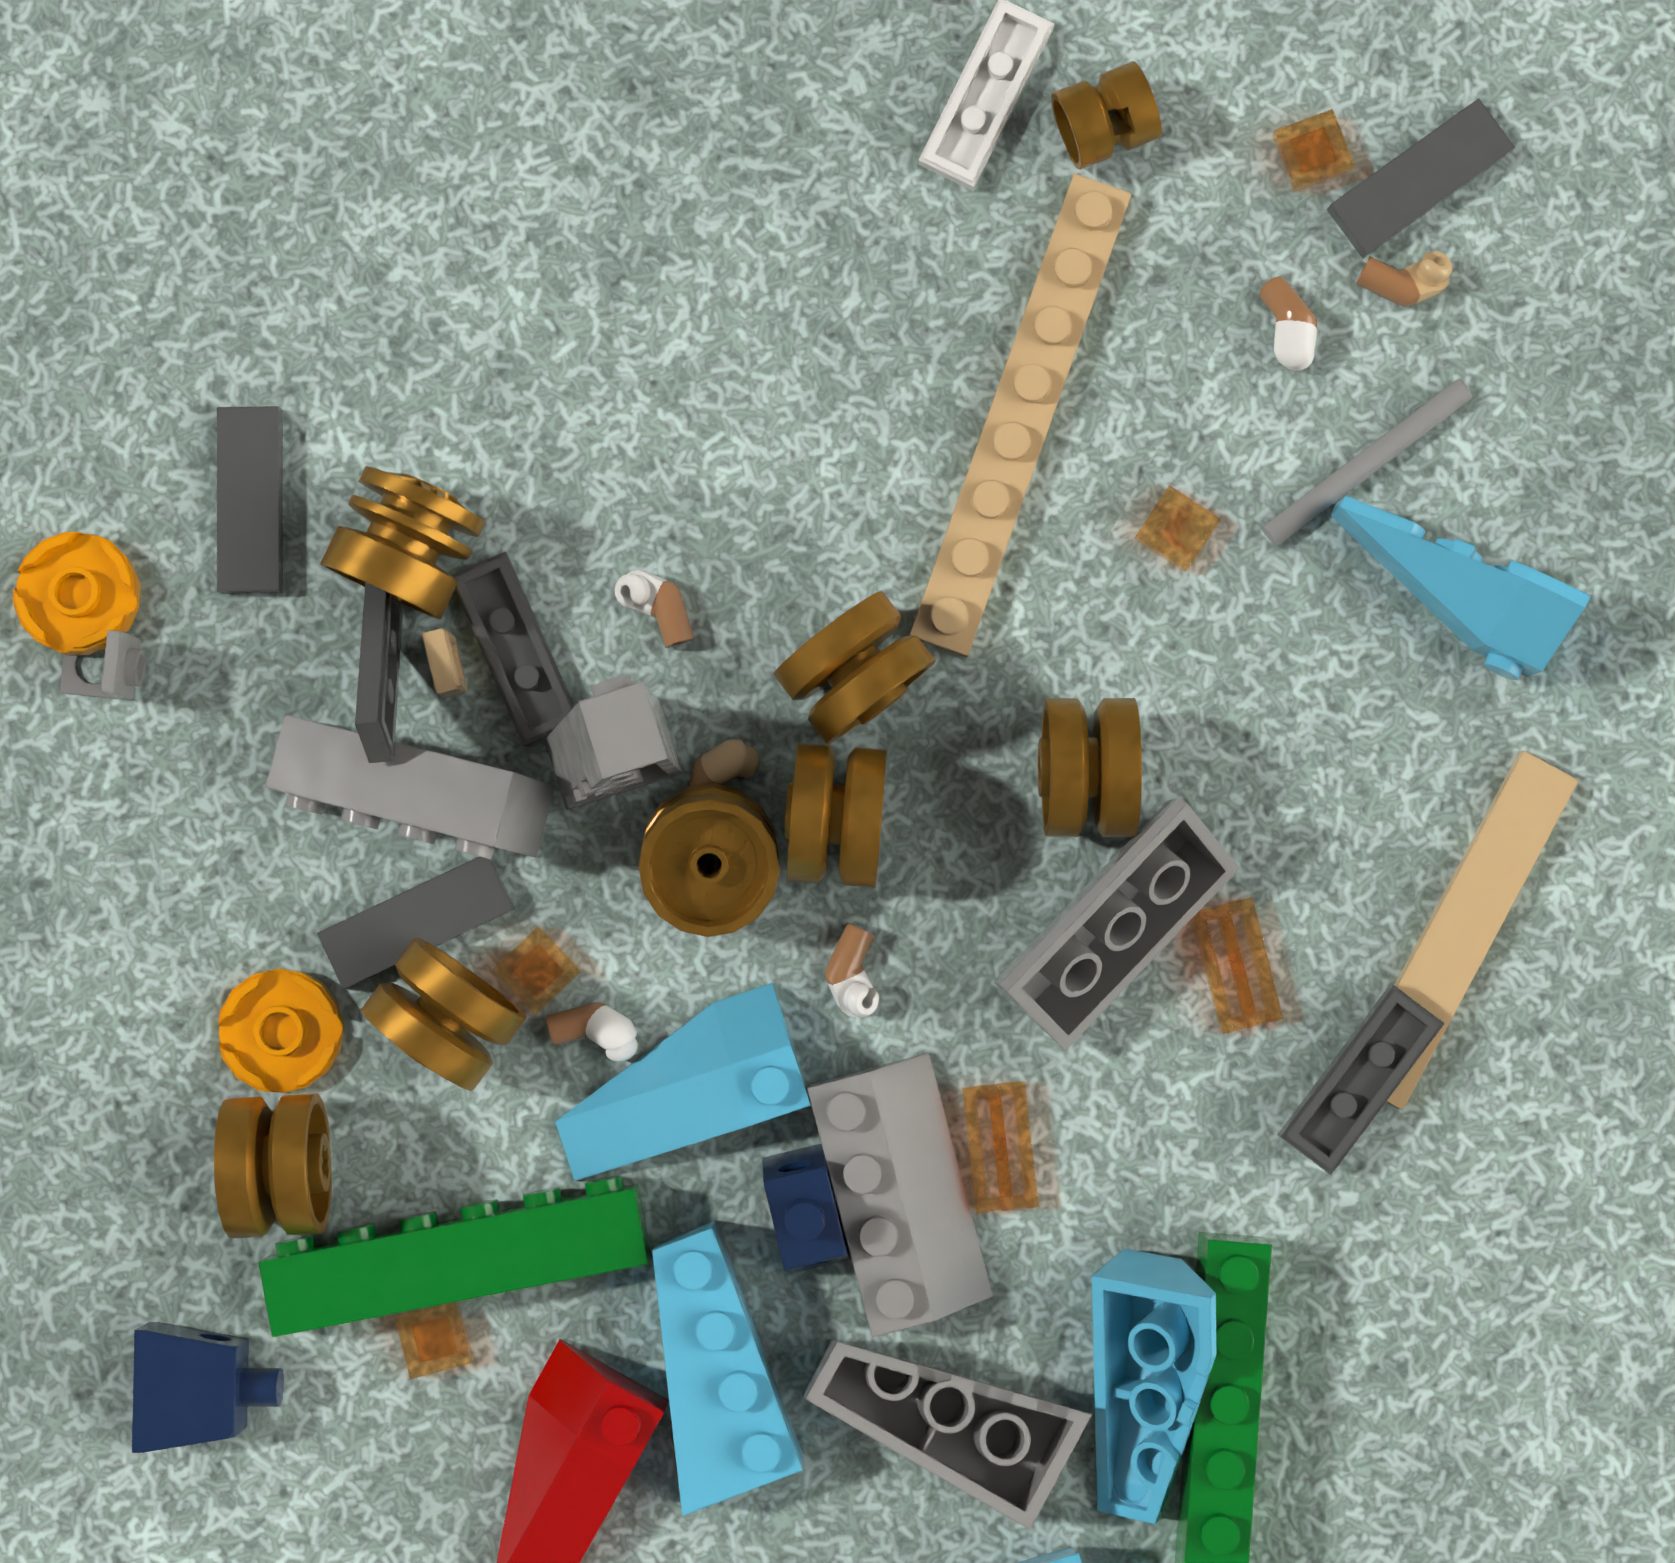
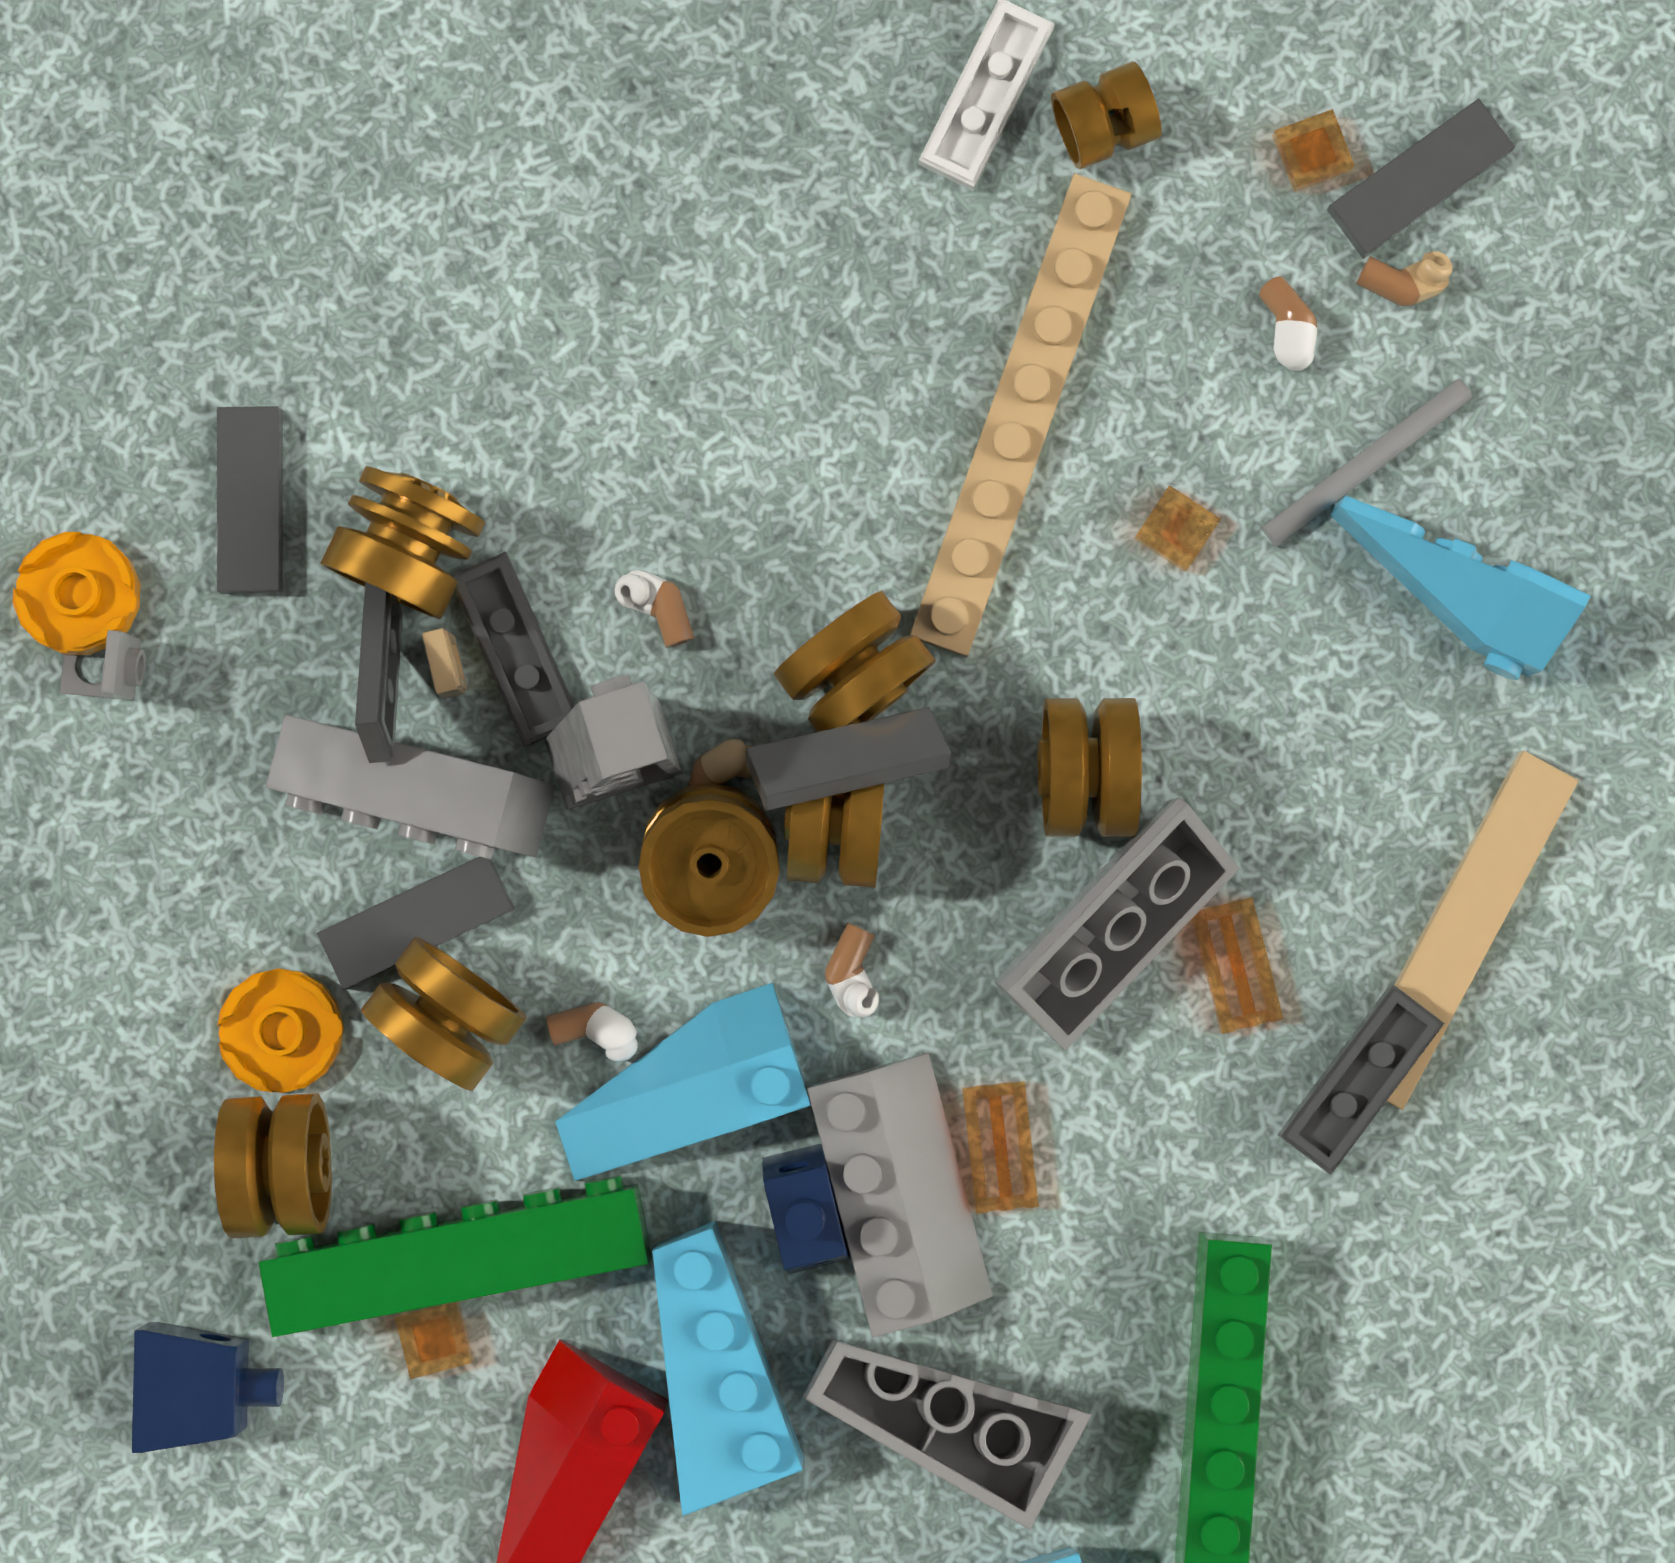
clear orange tile [493,926,582,1015] -> none
medium azure wedge [1091,1249,1217,1524] -> none
none -> dark grey tile [746,707,951,811]

